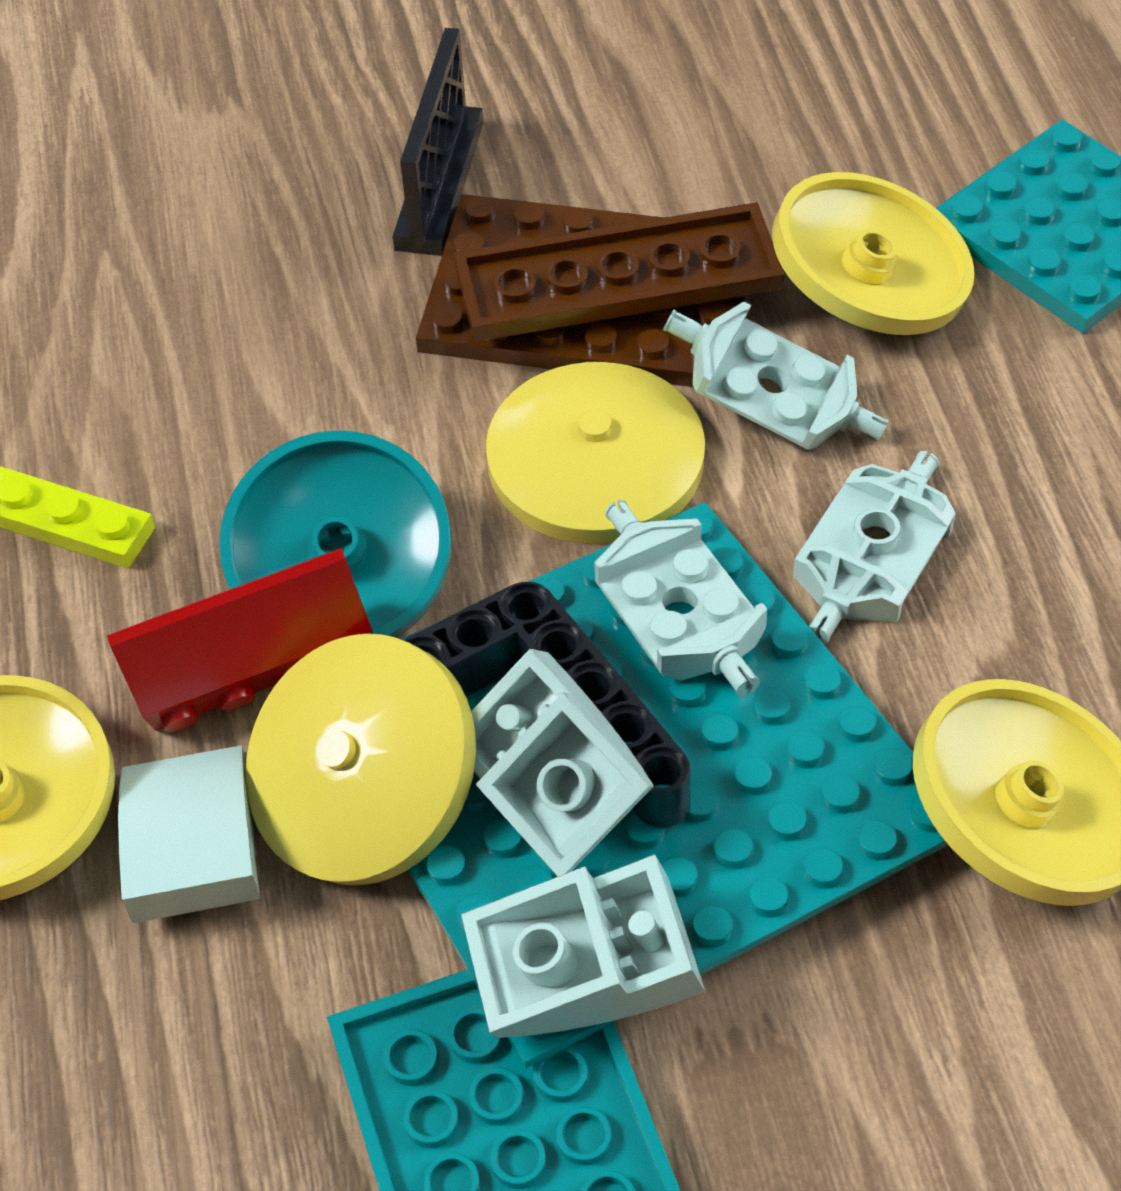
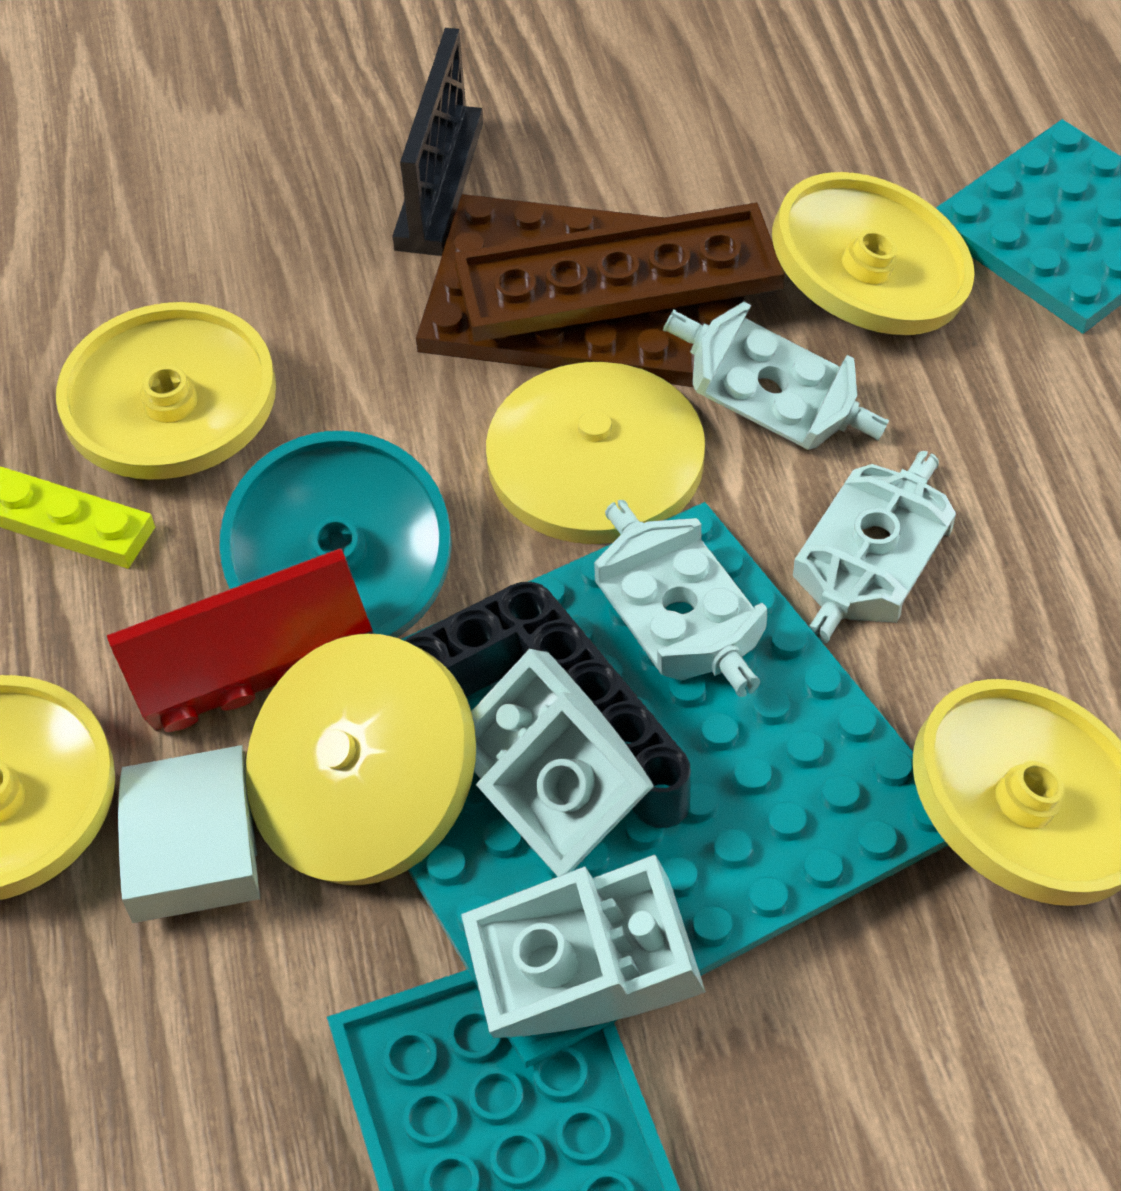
none -> light yellow dish [56,302,276,480]

